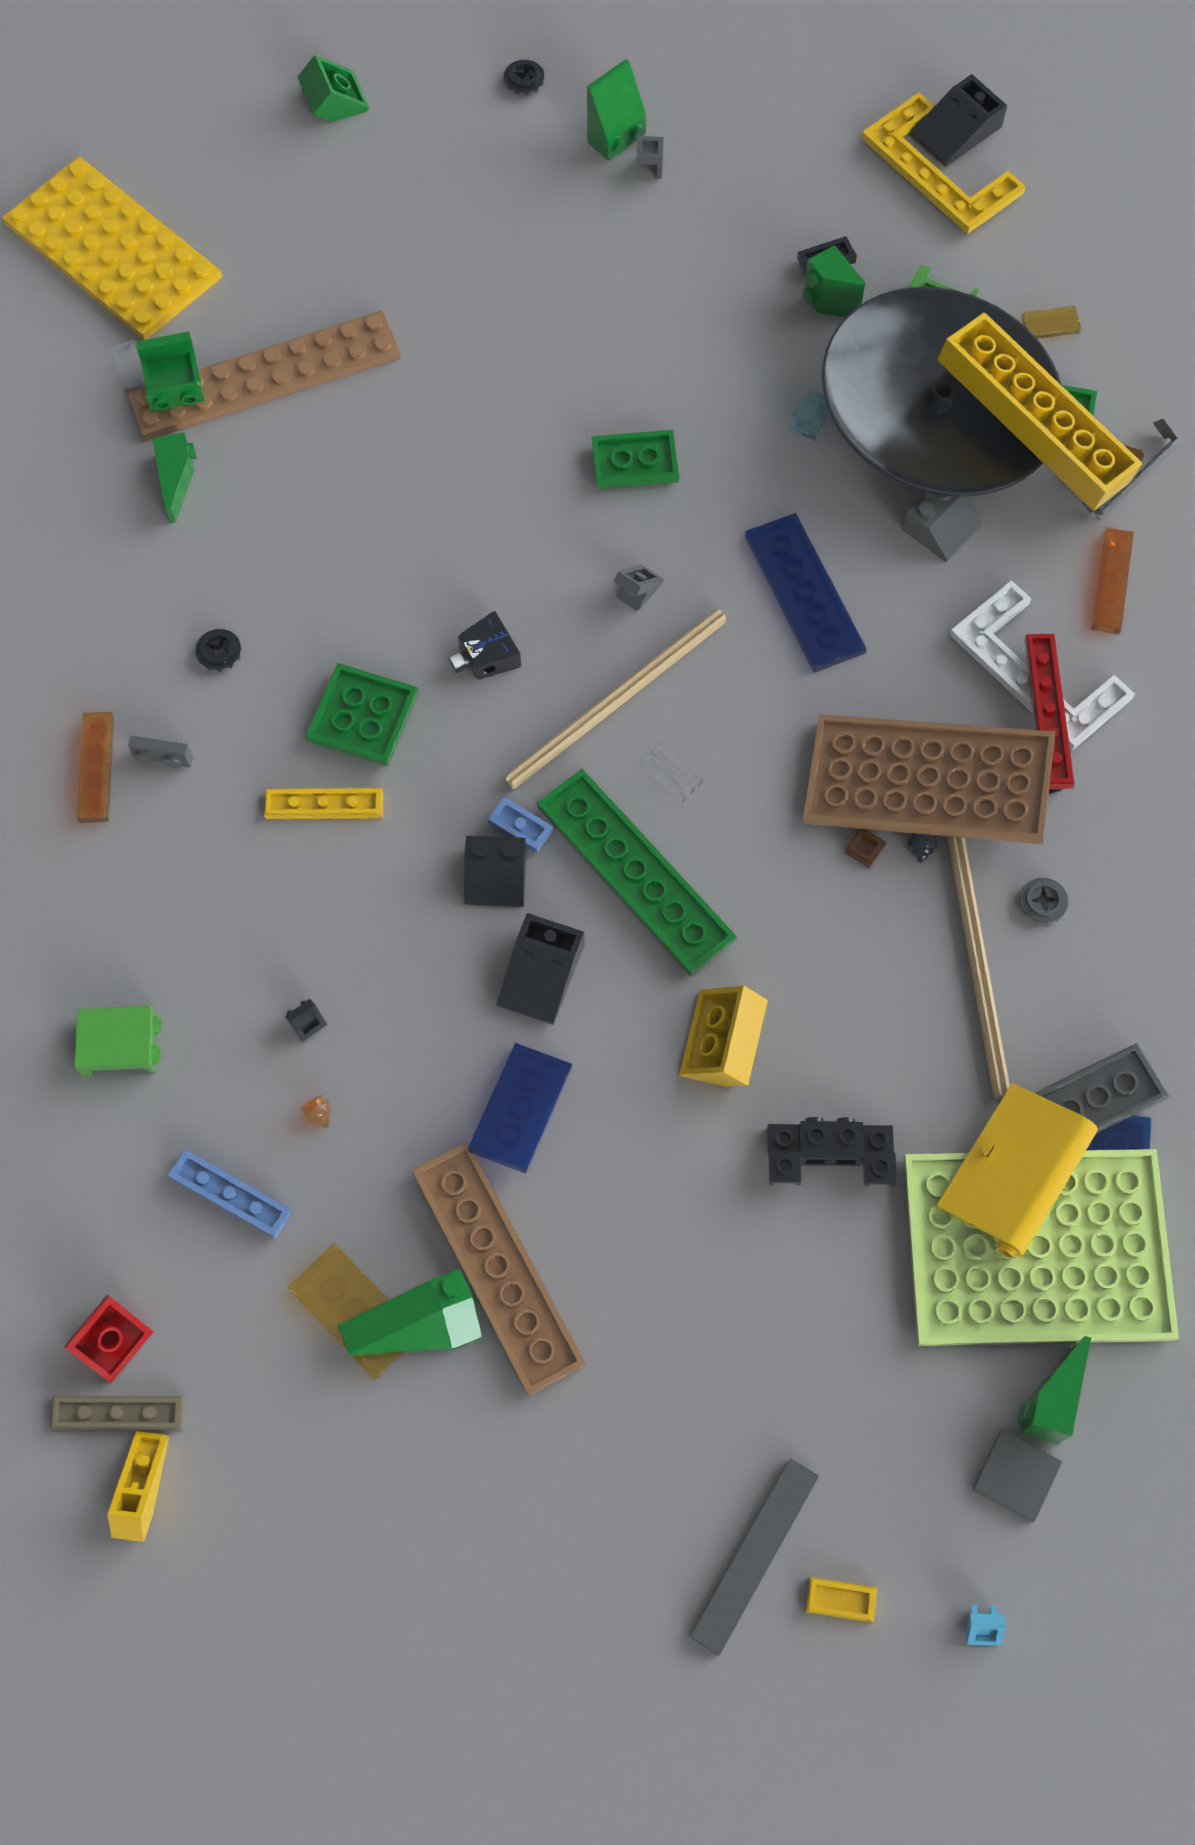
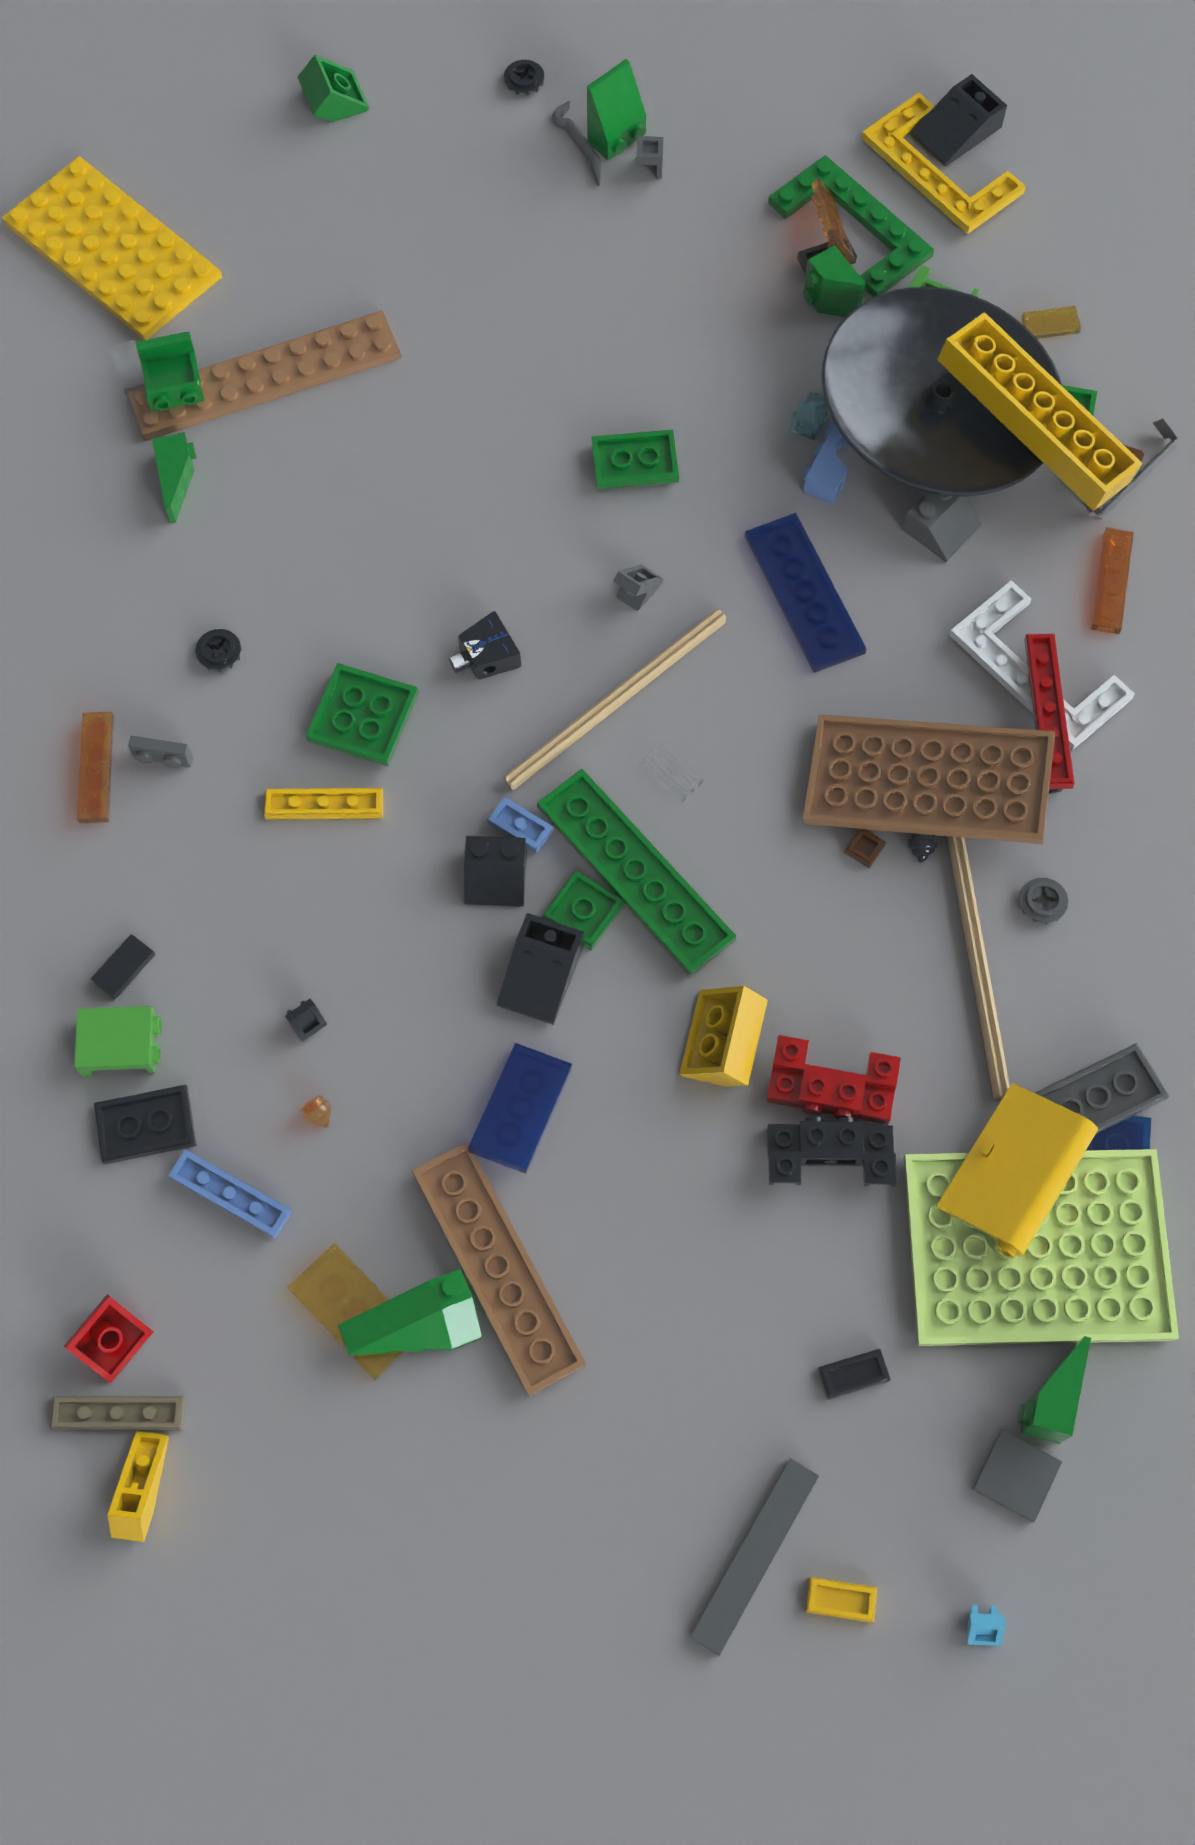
none -> black tile [91,934,156,999]
none -> black tile [94,1084,197,1165]
none -> green tile [542,870,625,950]
none -> dark grey piece [552,101,601,186]
none -> red bracket [766,1035,901,1125]
none -> green plate [768,155,934,297]
none -> medium blue arch [802,422,848,505]
none -> clear orange plate [811,178,855,263]
none -> black tile [818,1349,891,1400]

